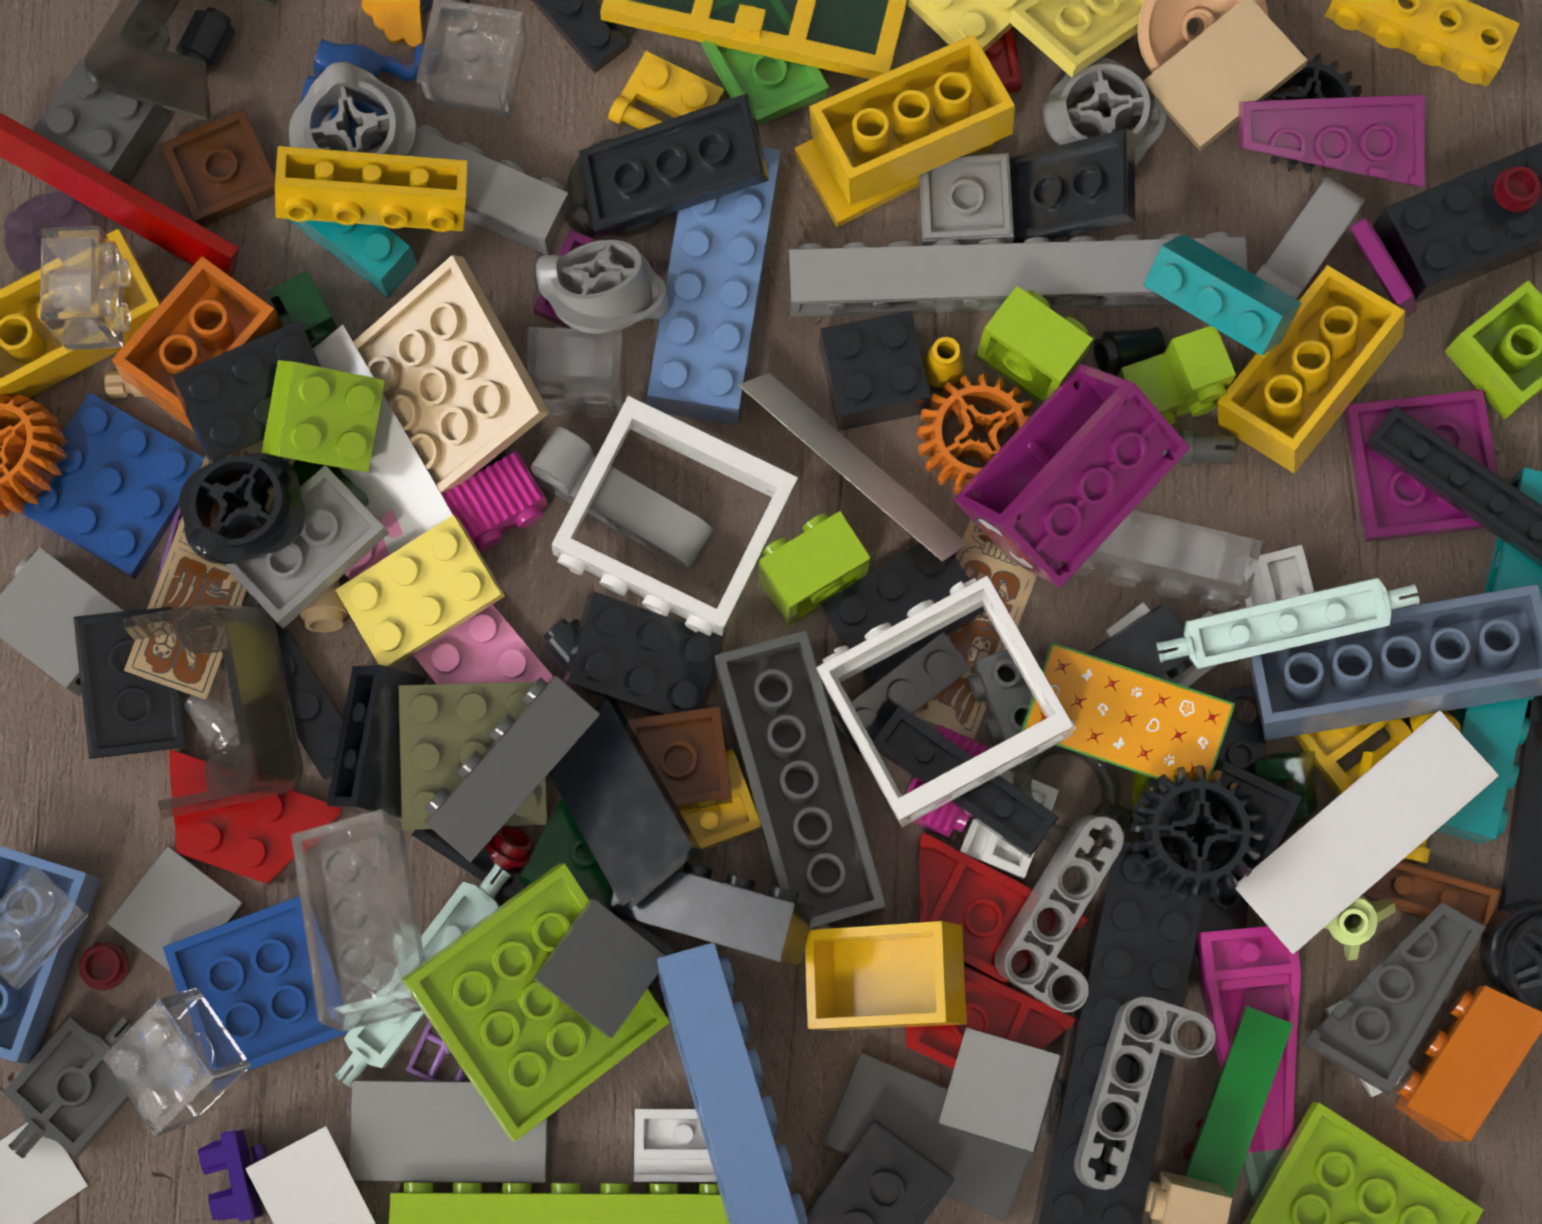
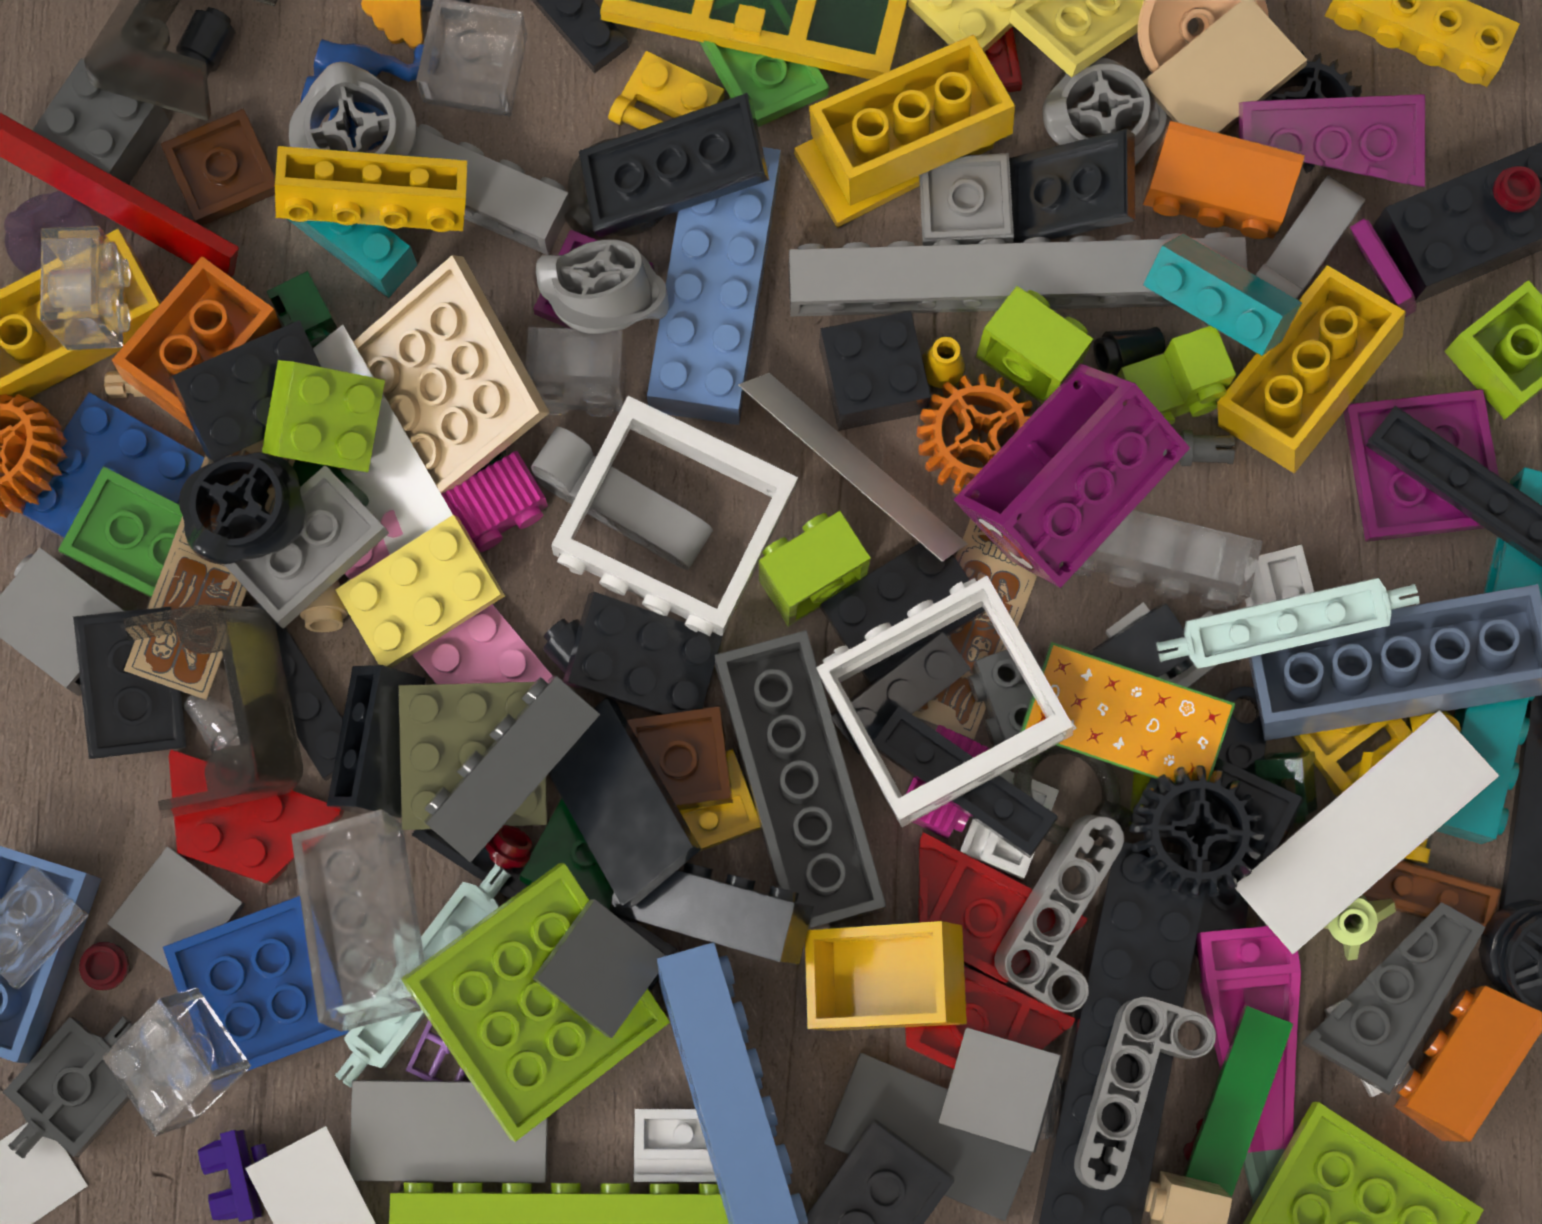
none -> bright green plate [58,466,182,597]
none -> orange slope [1143,121,1305,239]

